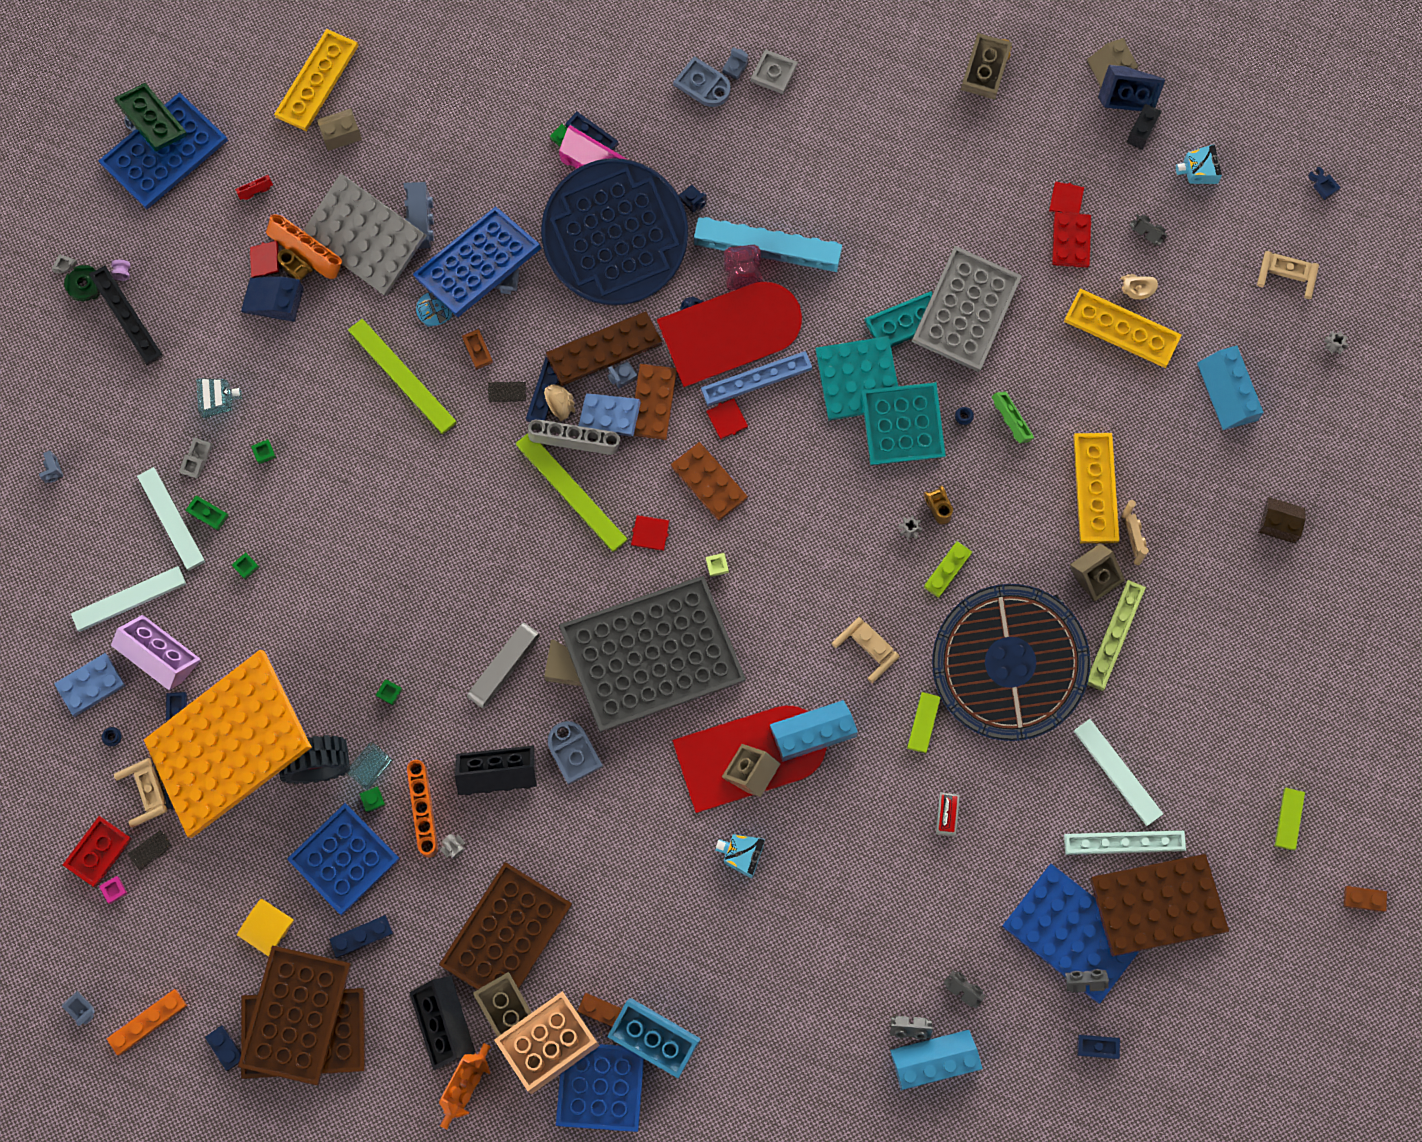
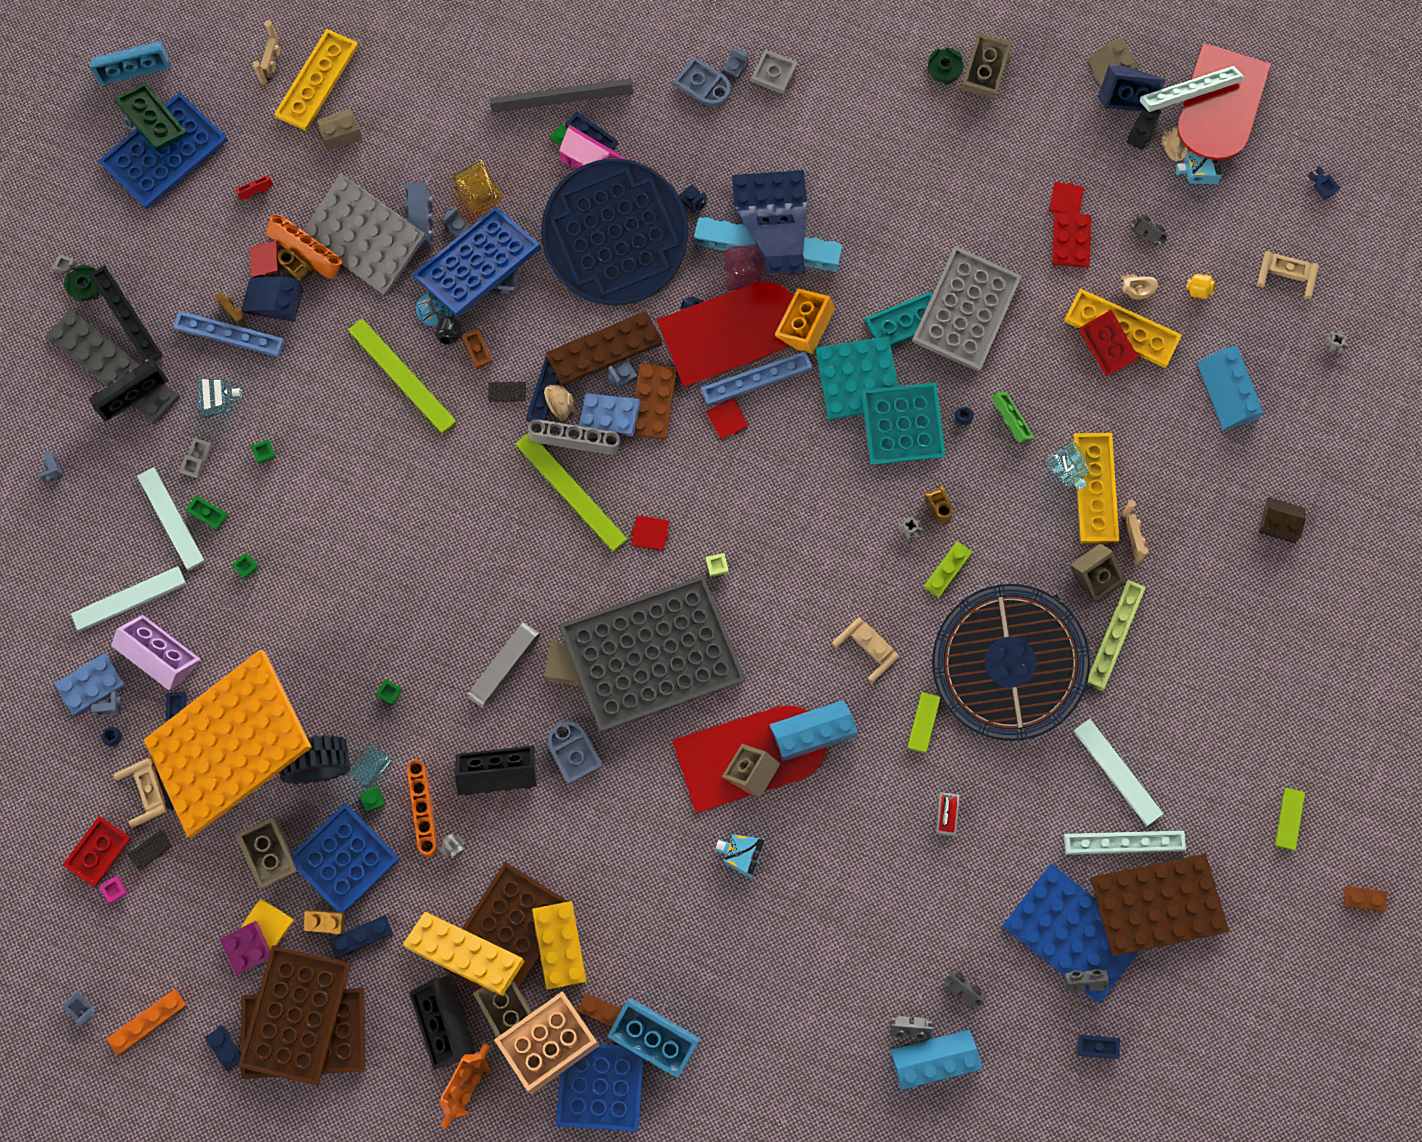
lavender wheel [111,260,131,281] -> none
dark orange plate [671,442,748,521] -> none
none -> dark grey plate [45,309,180,425]
none -> black slope [89,358,169,422]
none -> dark azure slope [90,41,170,85]
none -> sand blue bracket [91,691,123,717]
none -> medium blue plate [173,311,285,358]
none -> pearl gold plate [214,292,247,327]
none -> magenta plate [219,921,270,976]
none -> dark tan slope [236,817,297,889]
none -> tan plate [253,20,280,85]
none -> pearl gold plate [304,909,345,934]
none -> yellow plate [403,912,524,996]
none -> black head [435,316,461,345]
none -> sand blue bracket [442,207,472,237]
none -> clear yellow piece [452,160,504,215]
none -> dark grey tile [489,78,633,113]
none -> yellow plate [532,901,587,990]
none -> dark blue wing [732,170,807,277]
none -> light orange slope [775,288,836,354]
none -> dark green plate [927,48,963,84]
none -> clear light blue torso [1044,441,1090,490]
none -> red plate [1078,309,1139,377]
none -> light aqua tile [1140,66,1244,112]
none -> tan hat [1162,127,1189,162]
none -> piece [1177,43,1271,160]
none -> yellow head [1186,274,1215,299]

